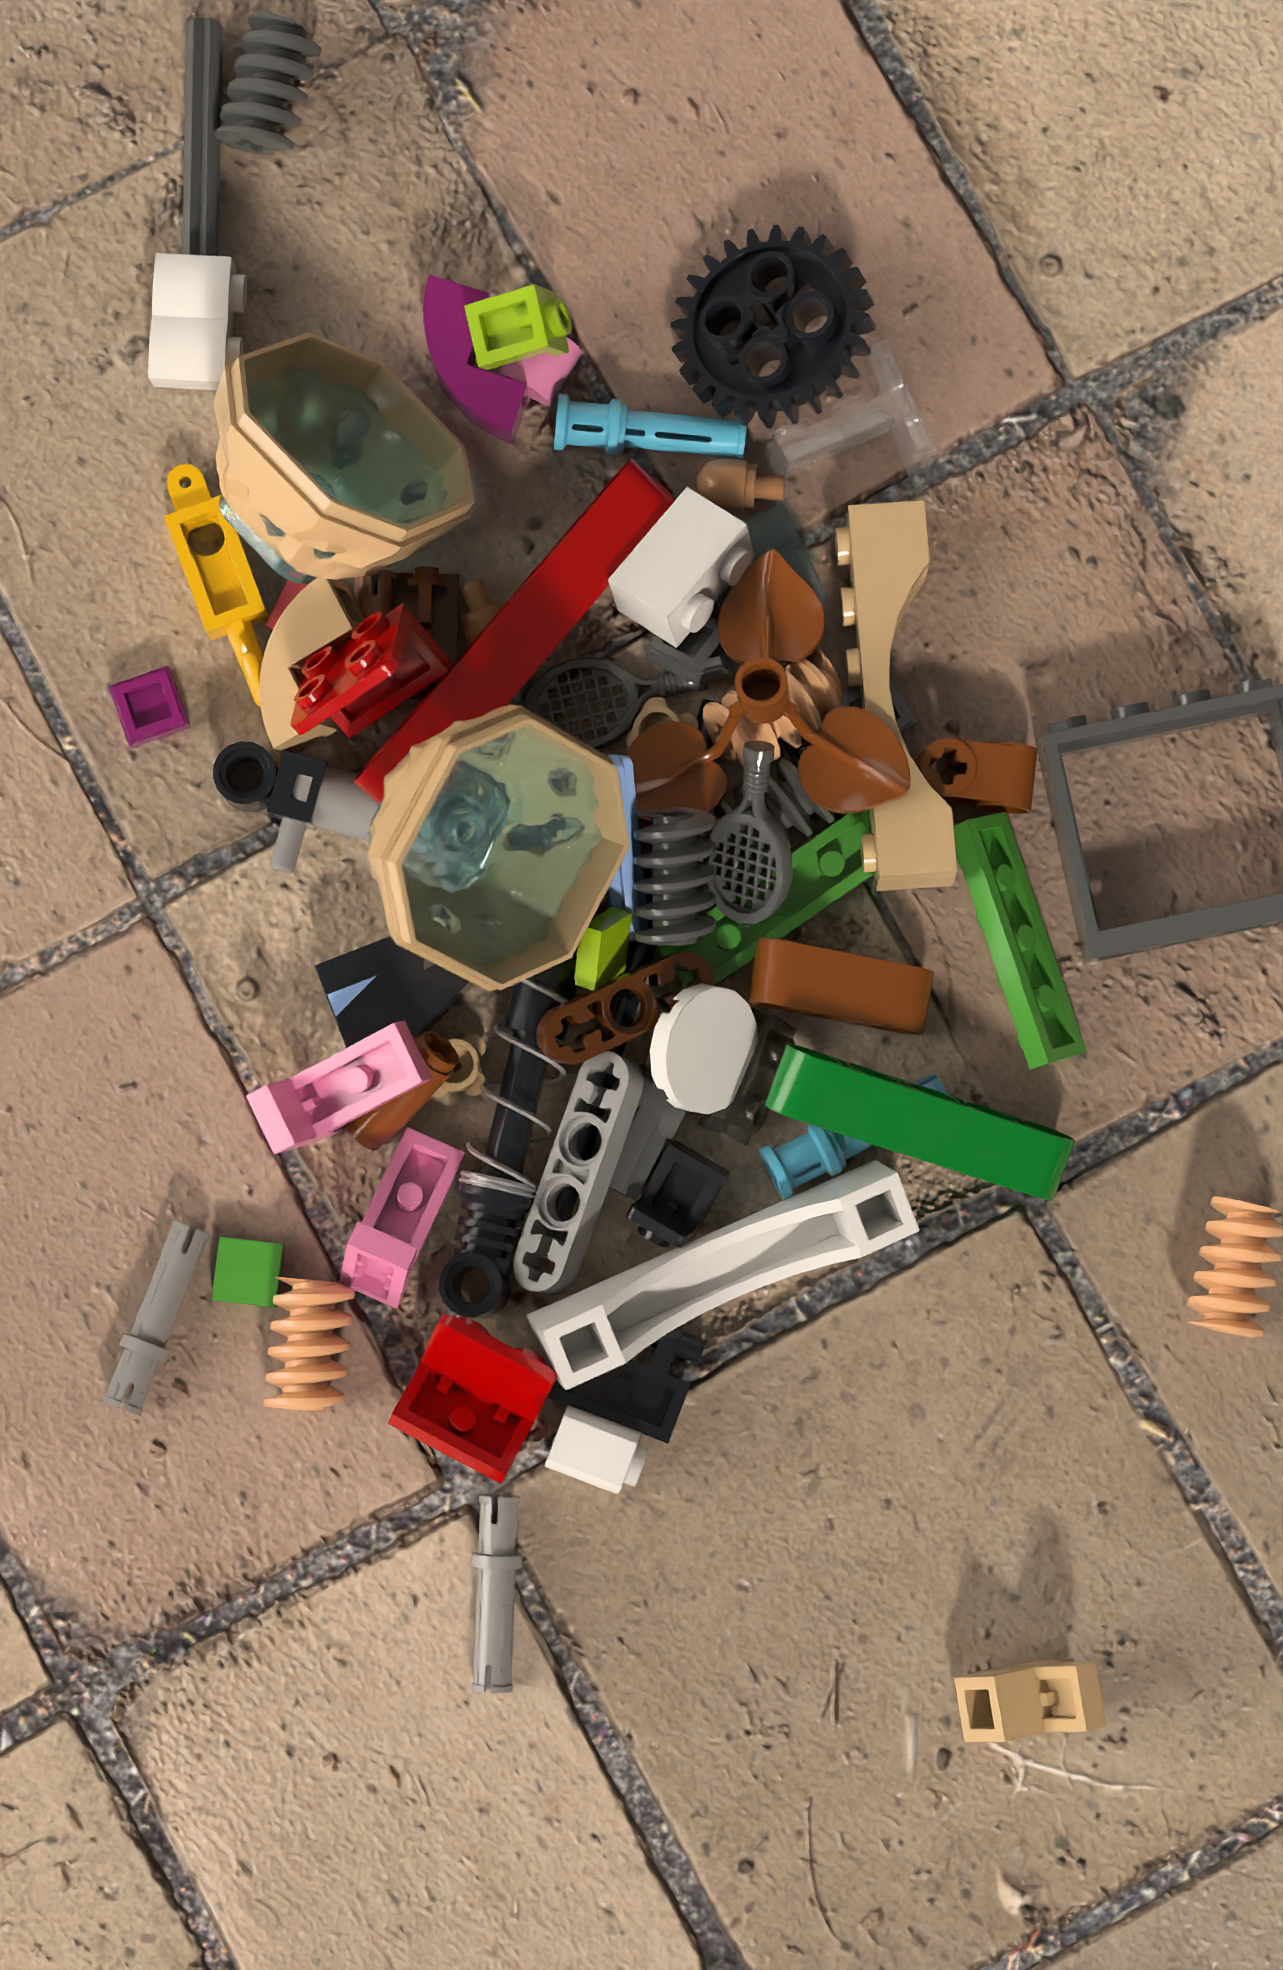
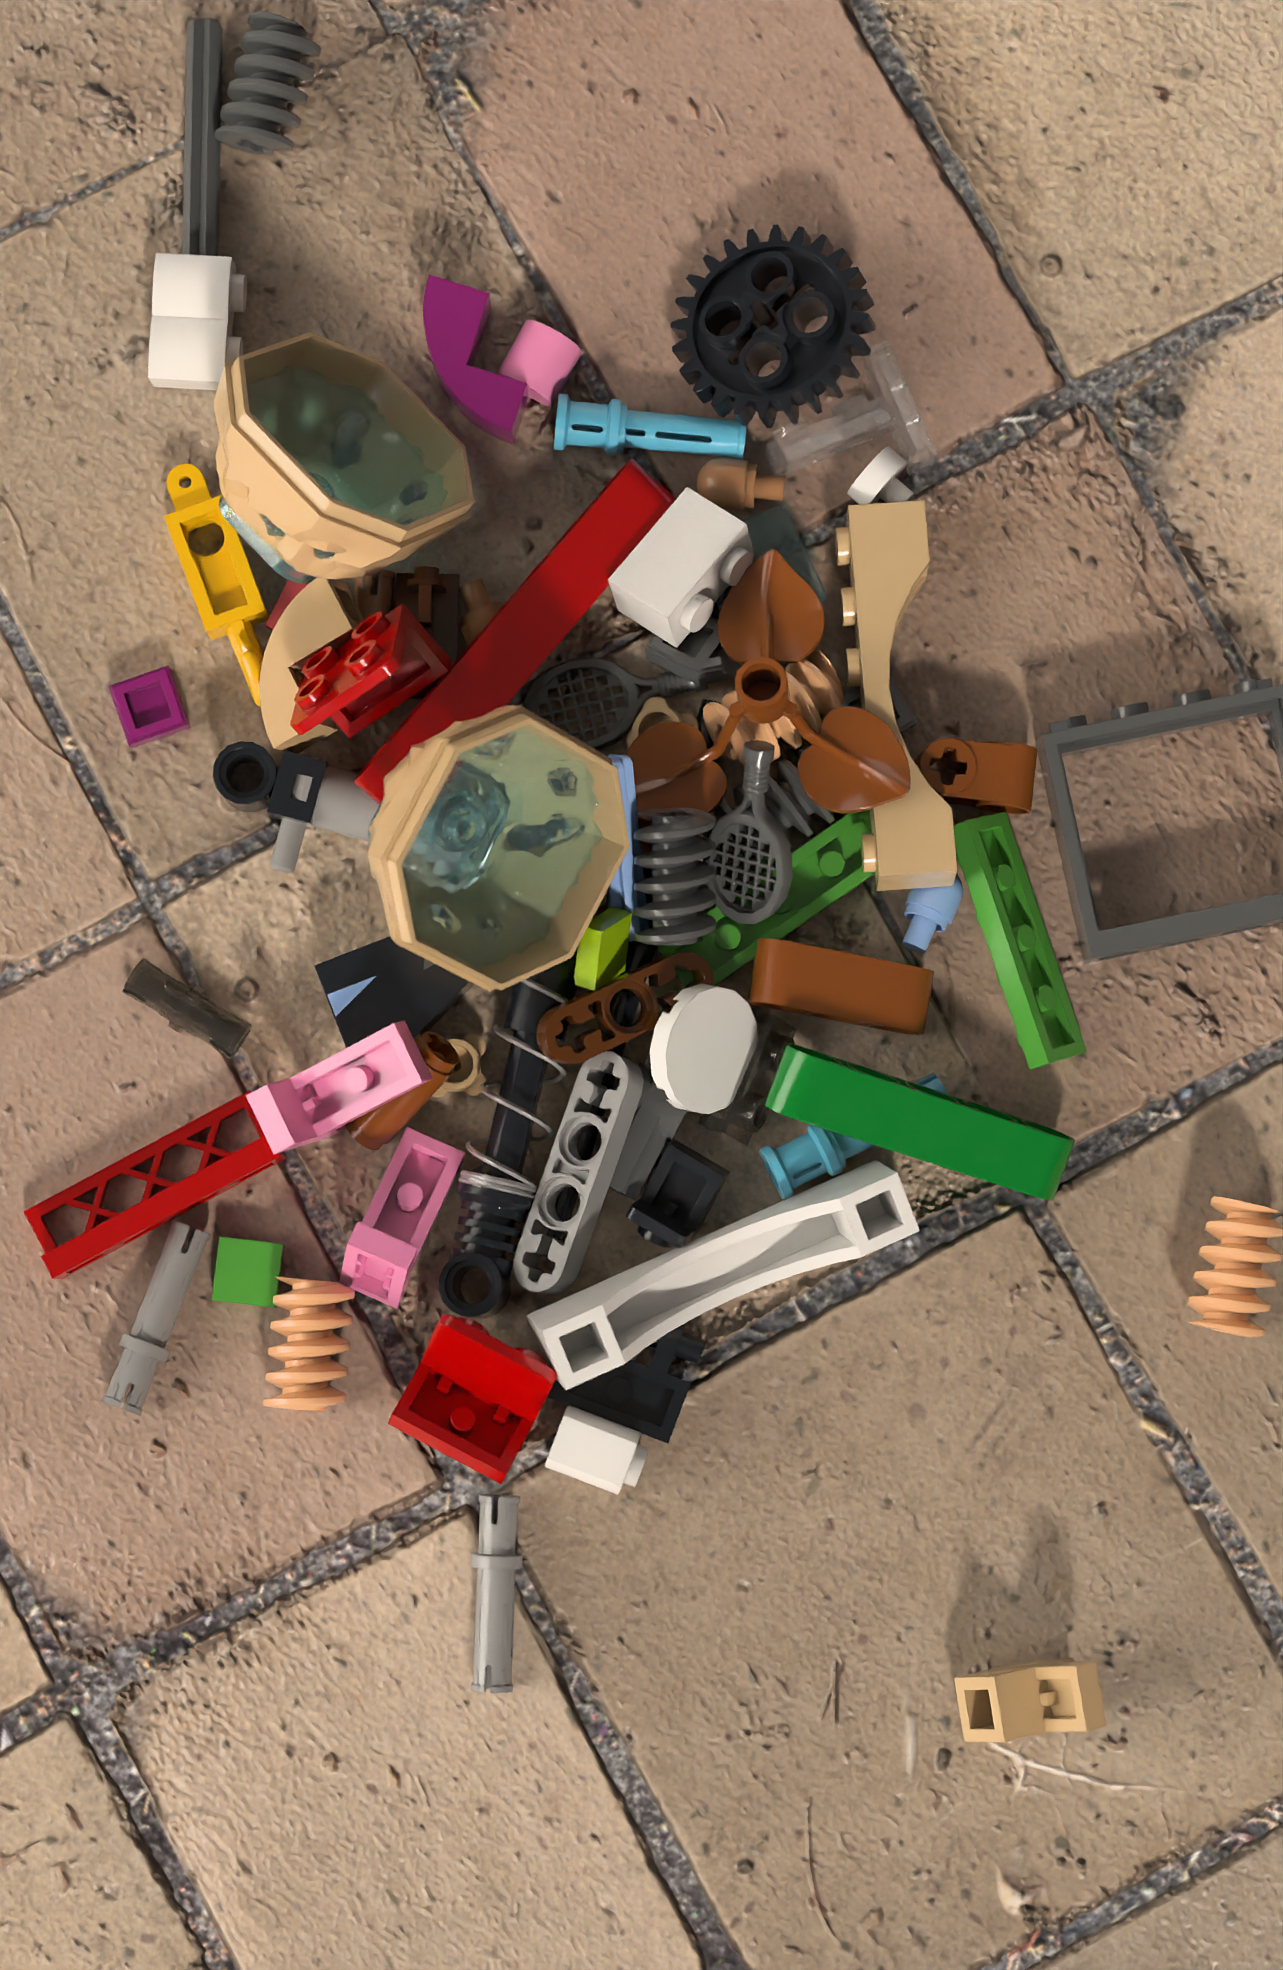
lime bracket [464,284,572,370] -> none
none -> red fence [23,1090,287,1280]
none -> clear smoke pin [122,958,252,1059]
none -> white tile [847,446,914,505]
none -> light blue cylinder [902,874,963,953]

